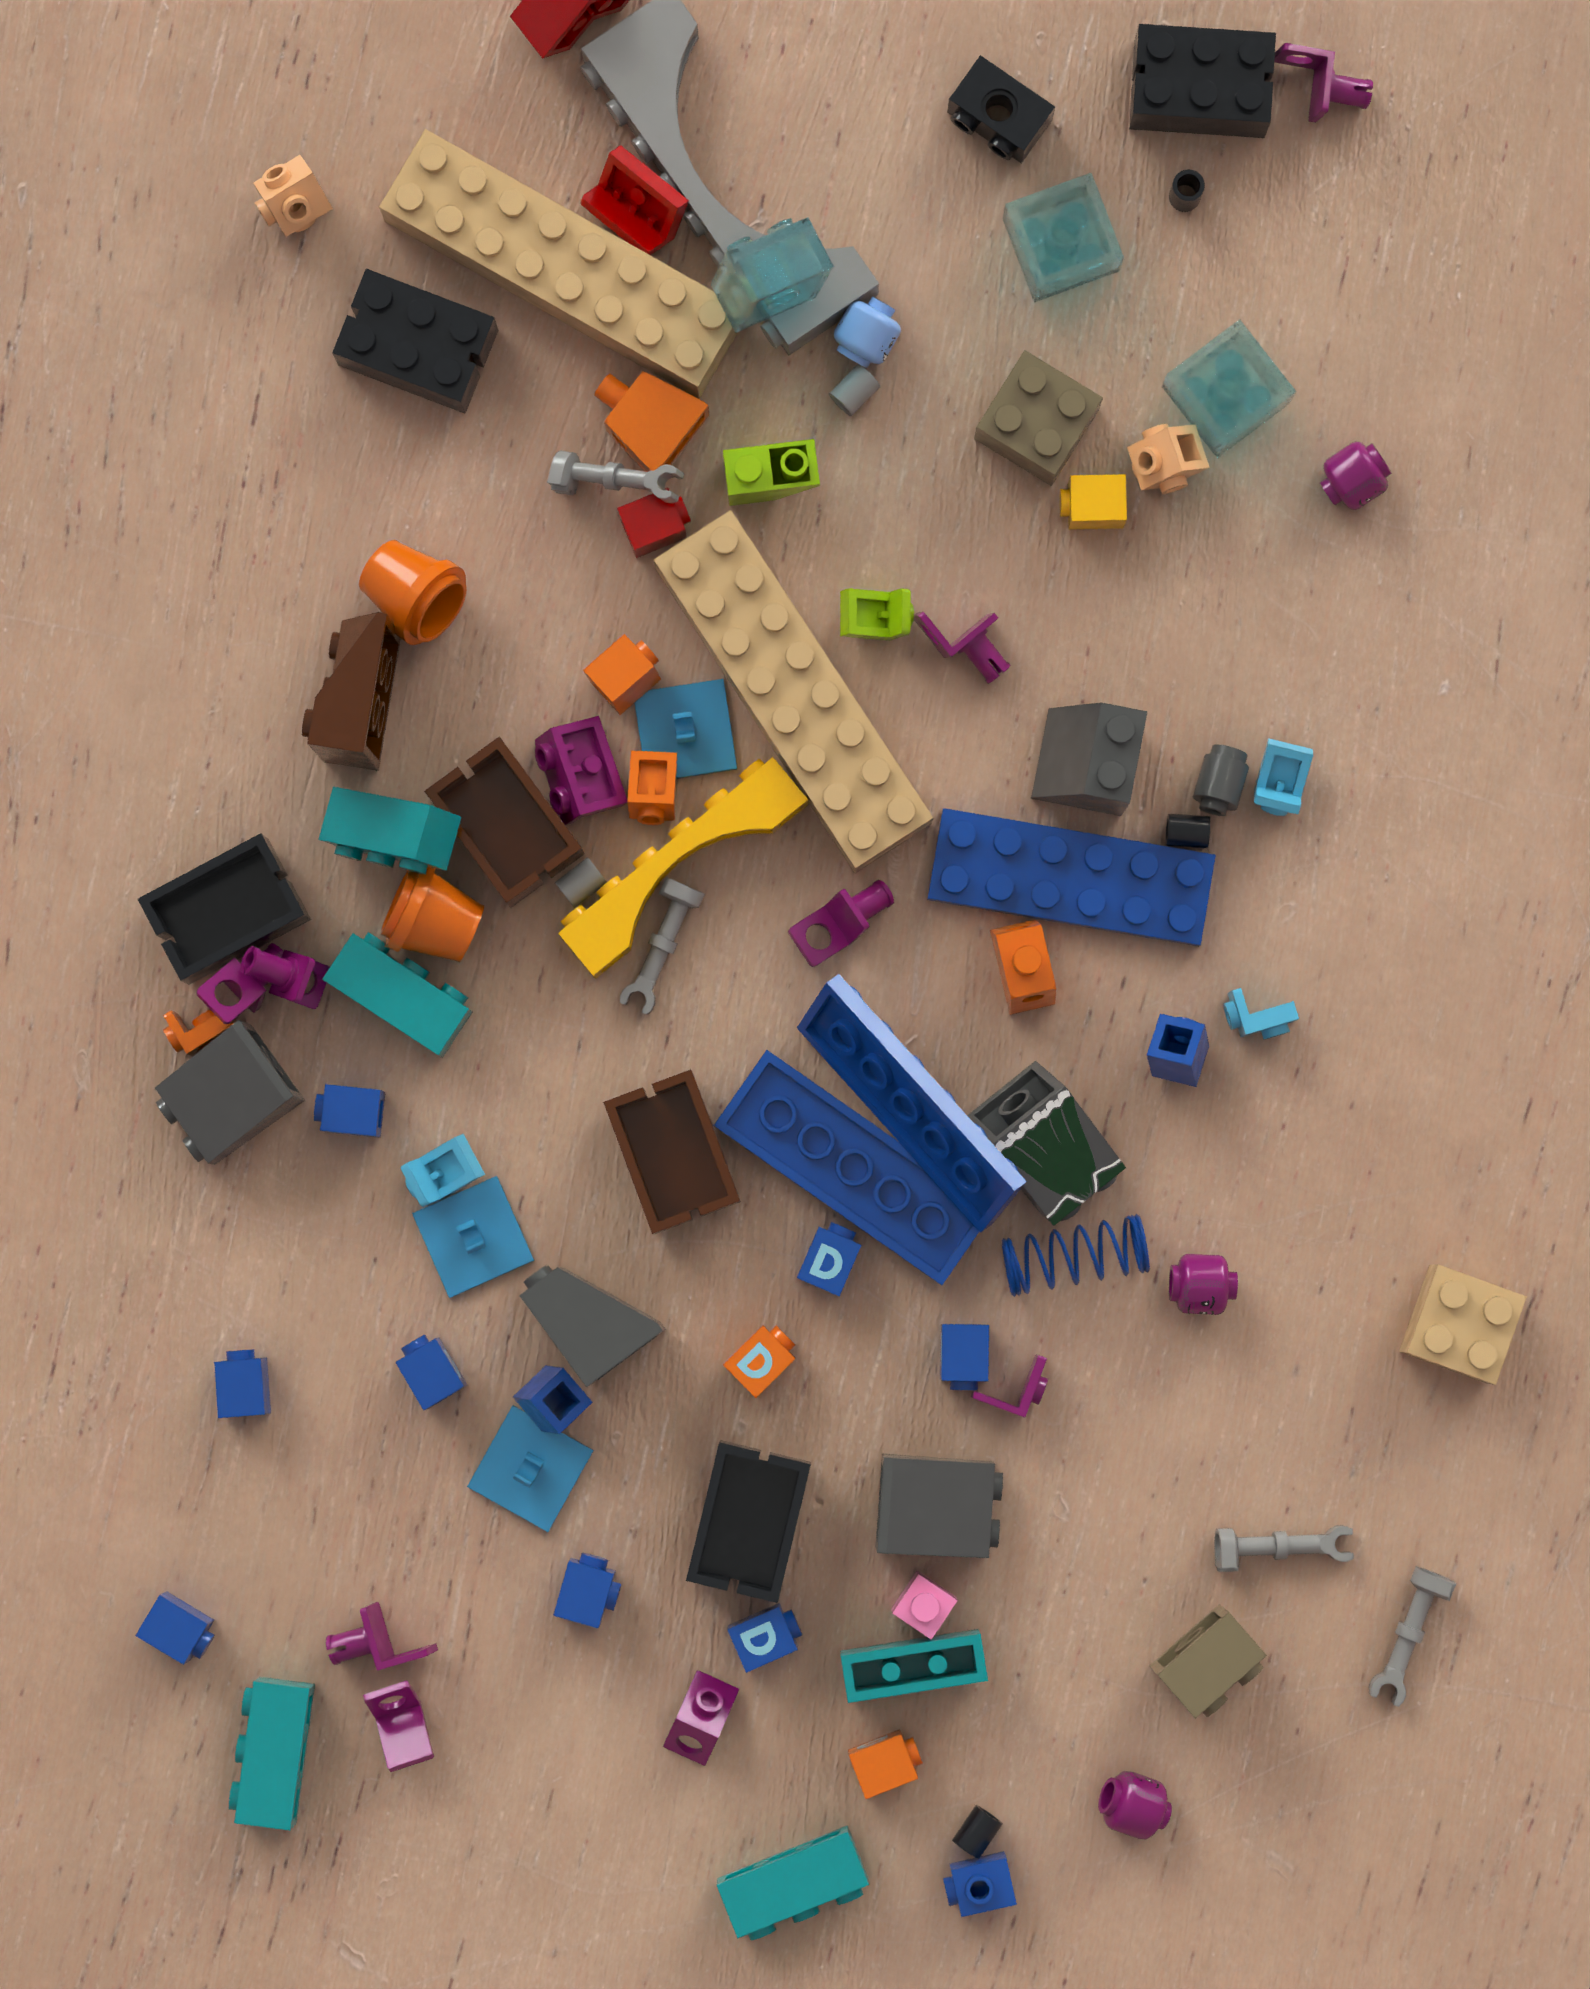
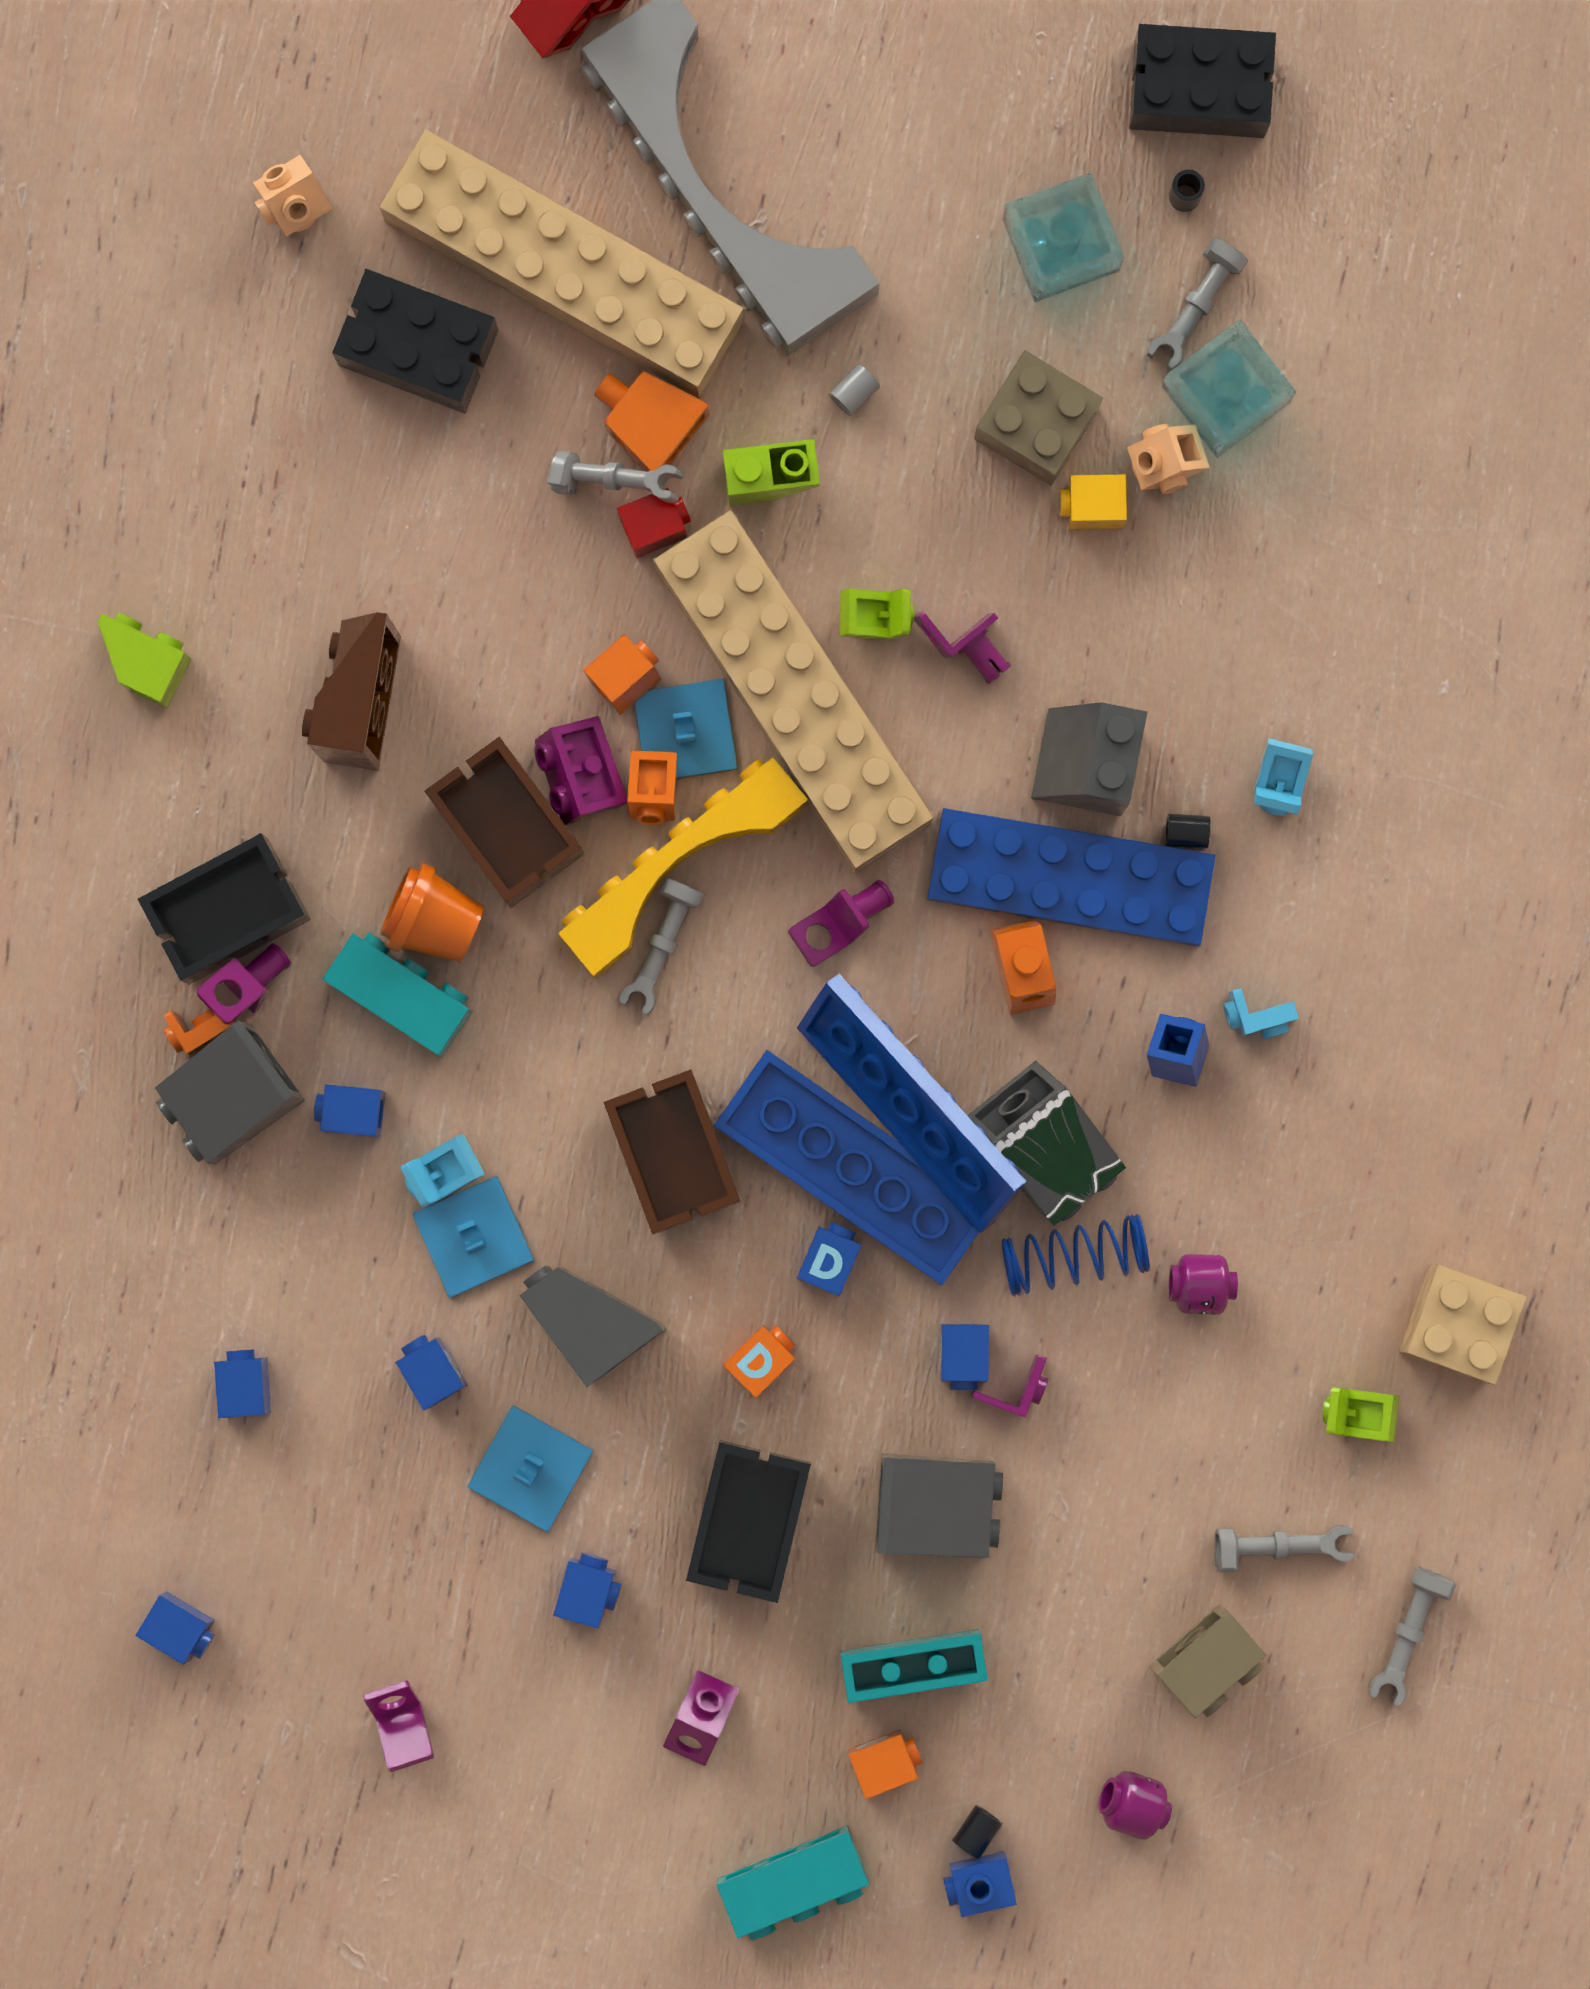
teal brick [229,1677,315,1830] -> none
magenta bracket [241,946,330,1009] -> none
teal brick [318,786,461,875] -> none
magenta bracket [326,1602,438,1671] -> none
orange piece [359,540,467,645] -> none
blue brick [513,1365,593,1434] -> none
light grey hinge [555,857,607,908] -> none
red bracket [580,145,689,255] -> none
clear light blue brick [711,217,834,333] -> none
blue brick [727,1603,802,1673] -> none
light blue head [833,296,901,368] -> none
bright pink brick [891,1570,958,1640] -> none
black brick [947,55,1055,164] -> none
dark grey brick [1193,744,1249,816] -> none
magenta bracket [1274,43,1373,123] -> none
magenta head [1320,441,1392,510] -> none
none -> lime slope [97,612,192,708]
none -> light grey piece [1147,238,1248,371]
none -> lime bracket [1322,1387,1399,1442]

